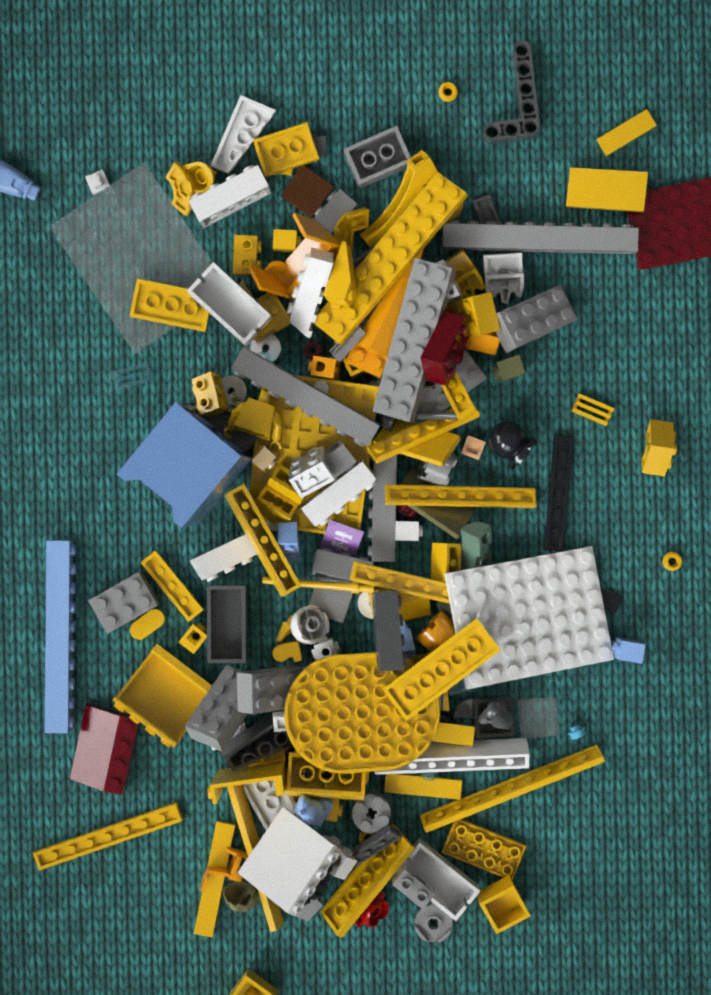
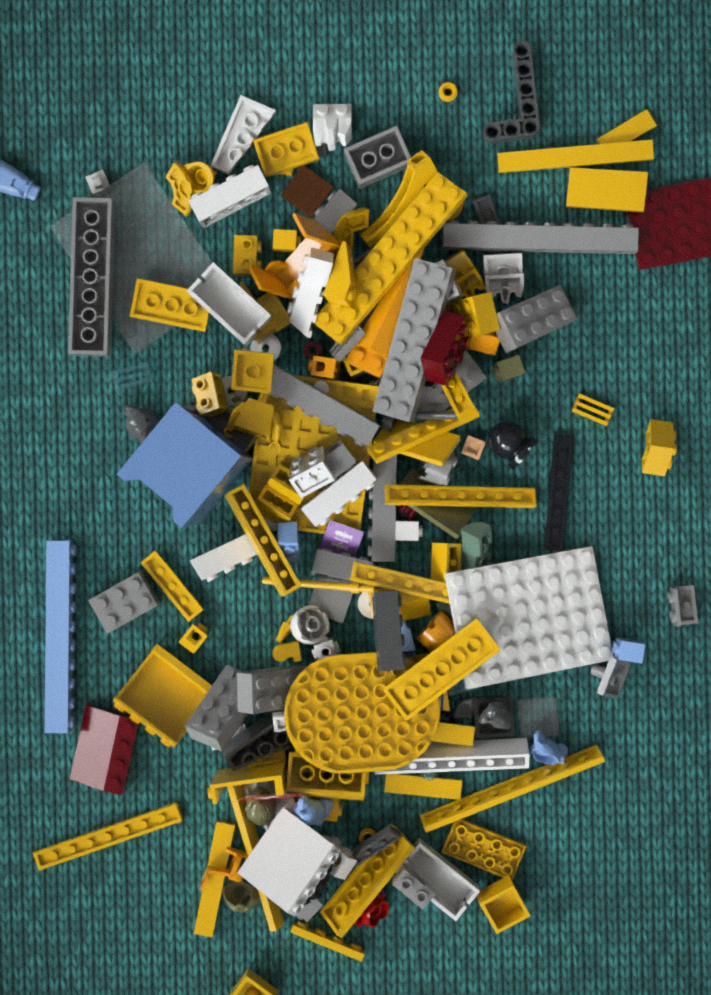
yellow tile [130,609,165,640] -> none
dark grey piece [207,584,248,663] -> none
tan plate [252,444,278,471] -> none
light grey brick [352,790,391,833] -> none
light grey plate [414,902,453,943] -> none
medium azure plate [568,724,586,740] -> none
black piece [600,588,623,613] -> none
yellow plate [662,552,682,571] -> none
none -> light grey brick [68,197,116,357]
none -> dark grey hair [123,405,158,443]
none -> yellow plate [231,350,275,394]
none -> red sticker [235,793,306,801]
none -> olive hair [245,787,277,826]
none -> yellow plate [290,921,365,962]
none -> white plate [313,104,352,151]
none -> yellow tile [497,140,654,173]
none -> light blue hair [529,729,568,766]
none -> light grey tile [591,657,632,699]
none -> light grey bracket [667,585,698,627]

